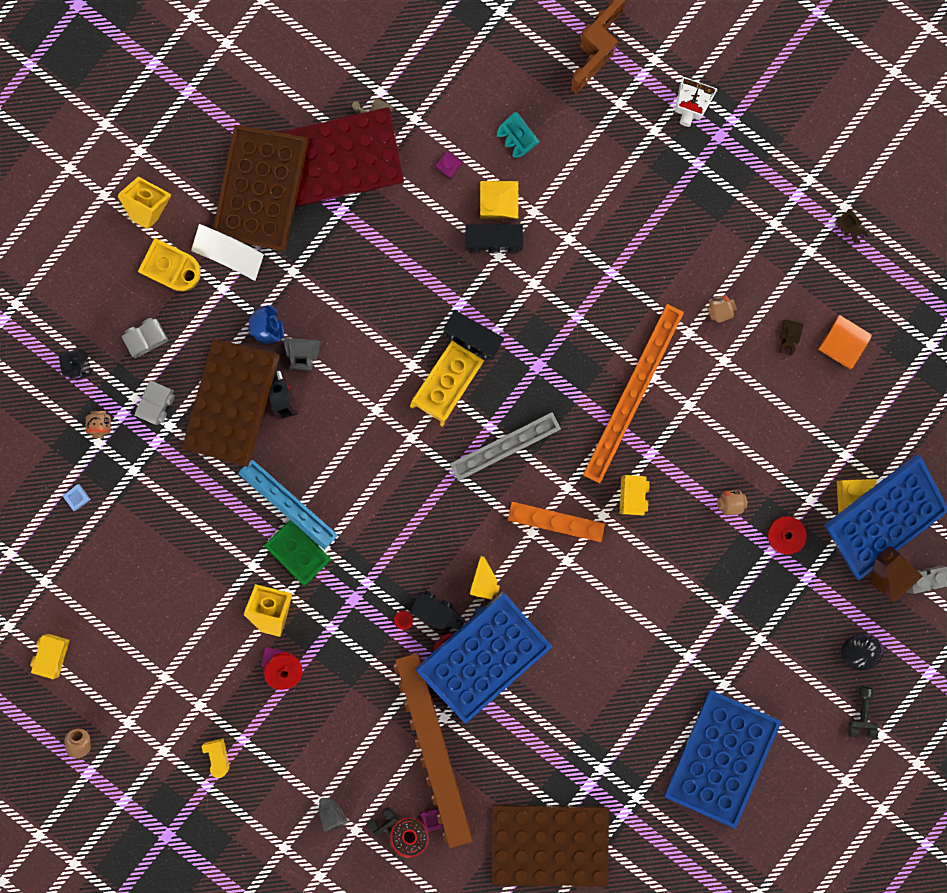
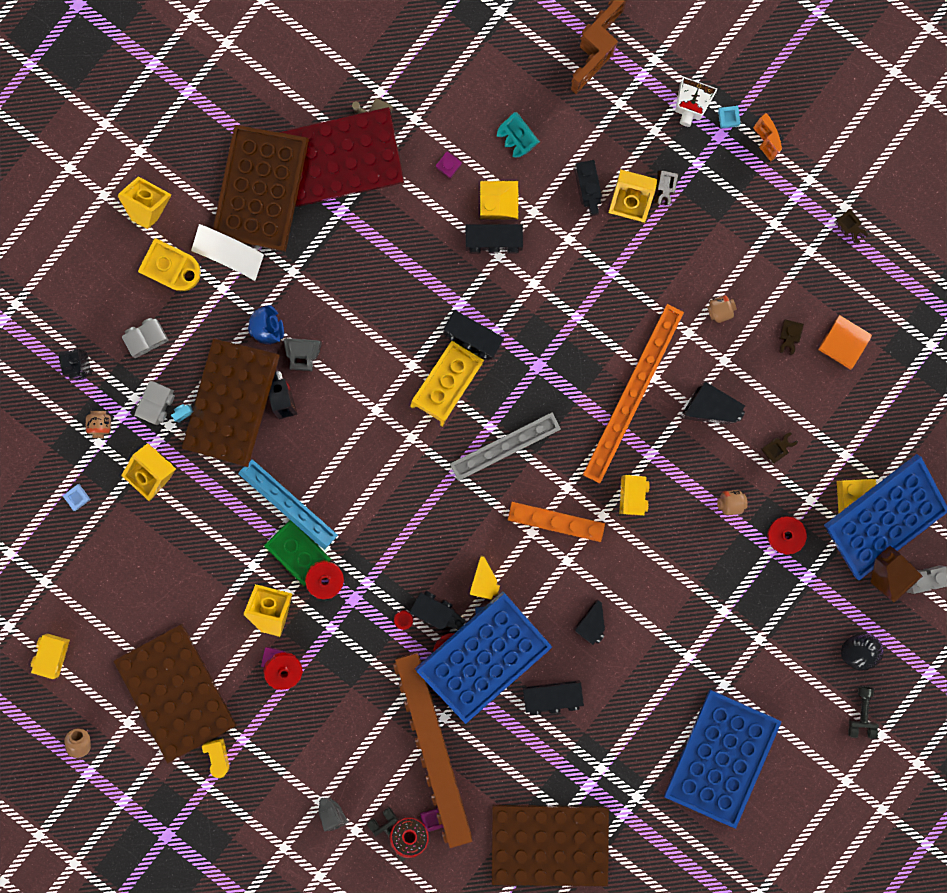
none -> reddish brown plate [113,624,237,763]
none -> yellow slope [121,443,176,501]
none -> medium azure plate [171,404,193,422]
none -> red plate [305,560,344,599]
none -> black brick [523,680,584,715]
none -> black hinge [574,160,602,216]
none -> black slope [574,599,605,645]
none -> yellow slope [608,169,657,223]
none -> plate [655,170,678,206]
none -> black slope [680,381,745,425]
none -> medium azure plate [718,106,741,128]
none -> orange slope [753,113,782,161]
none -> dark brown plate [761,432,798,464]

